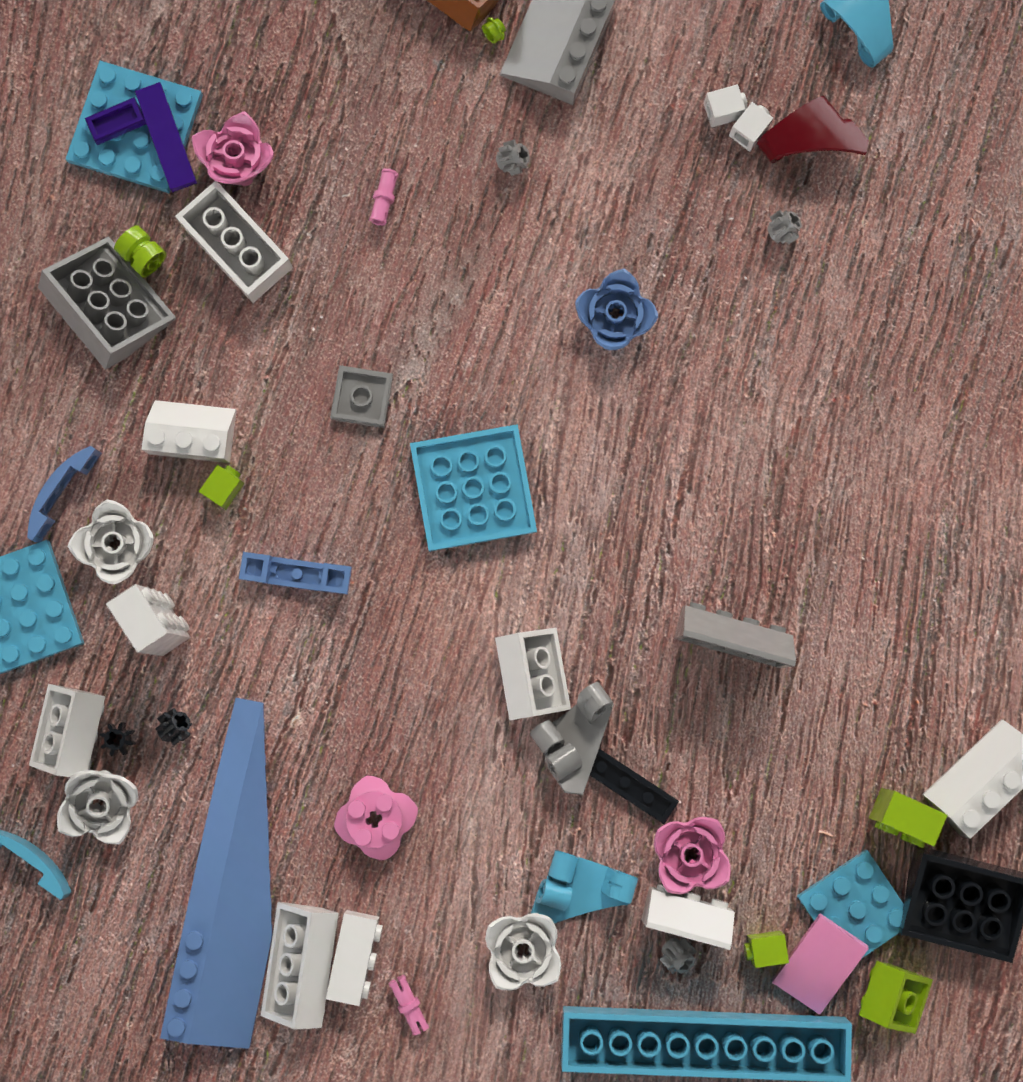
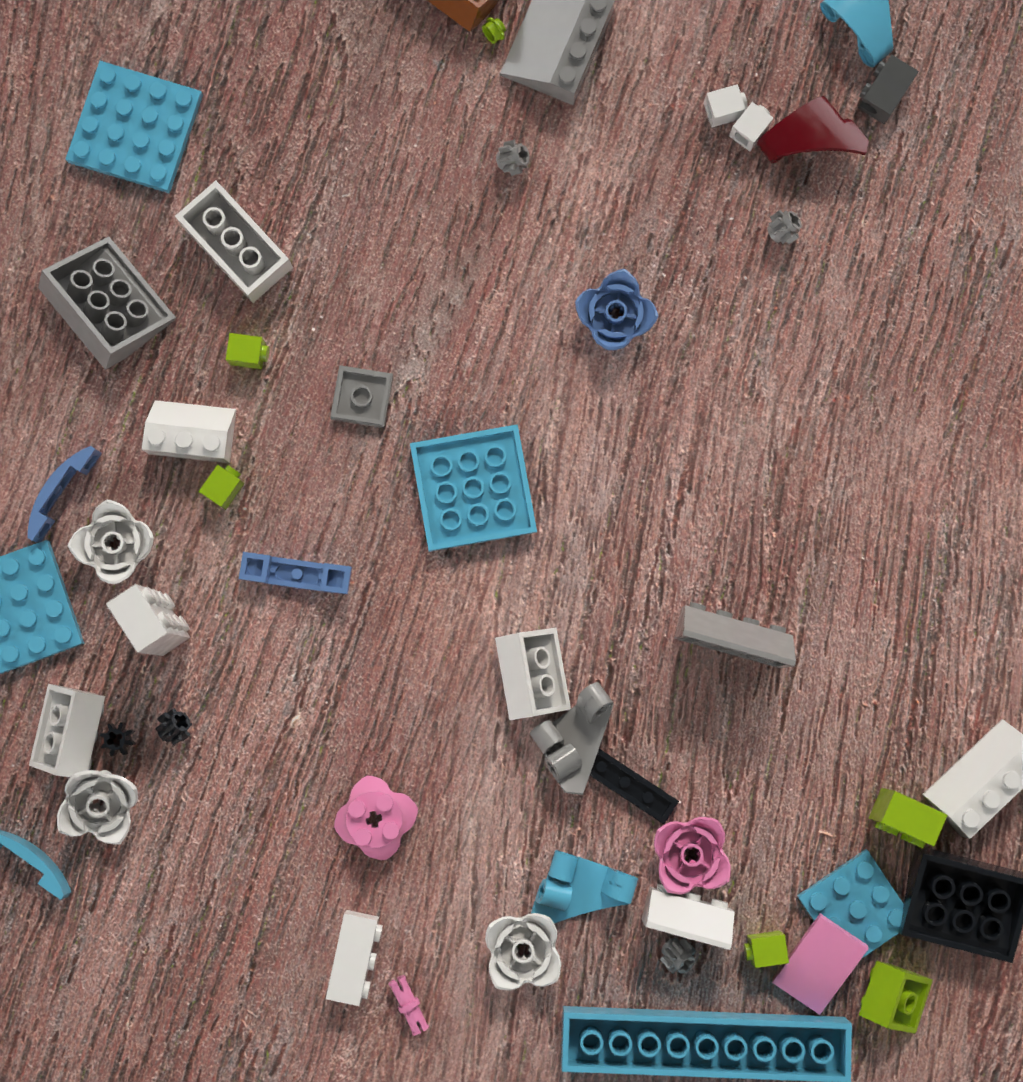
dark purple tile [85,97,146,145] -> none
lime wheel [114,225,167,277] -> none
dark purple tile [135,82,198,192] -> none
medium blue wedge [160,698,273,1049] -> none
bright pink brick [192,111,274,186] -> none
white slope [261,902,338,1030] -> none
bright pink pin [369,168,399,226] -> none
none -> lime brick [225,333,269,369]
none -> dark grey brick [858,54,919,125]

